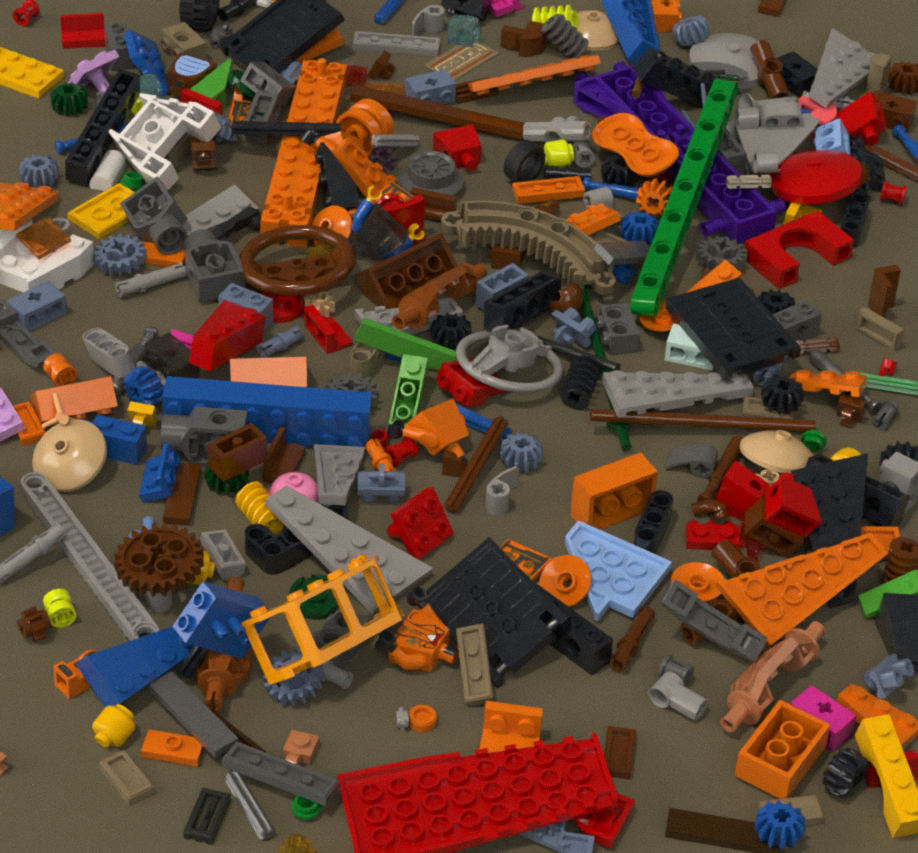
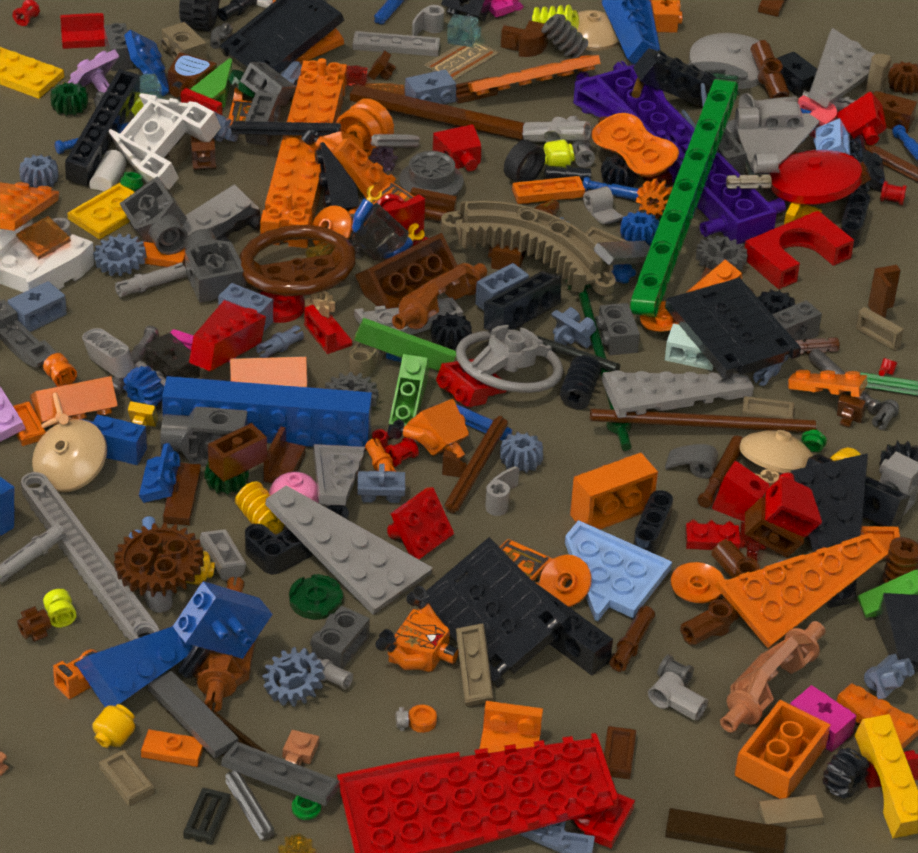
light orange windscreen [241,554,405,685] -> none
reddish brown hair [549,282,584,314] -> none
orange plate [565,203,621,235] -> none
dark grey slope [661,579,768,662] -> none
sand blue gear [673,15,710,46] -> none
reddish brown arm [691,499,729,520] -> none
blue gear [755,799,806,851] -> none
black gear [761,374,804,415] -> none

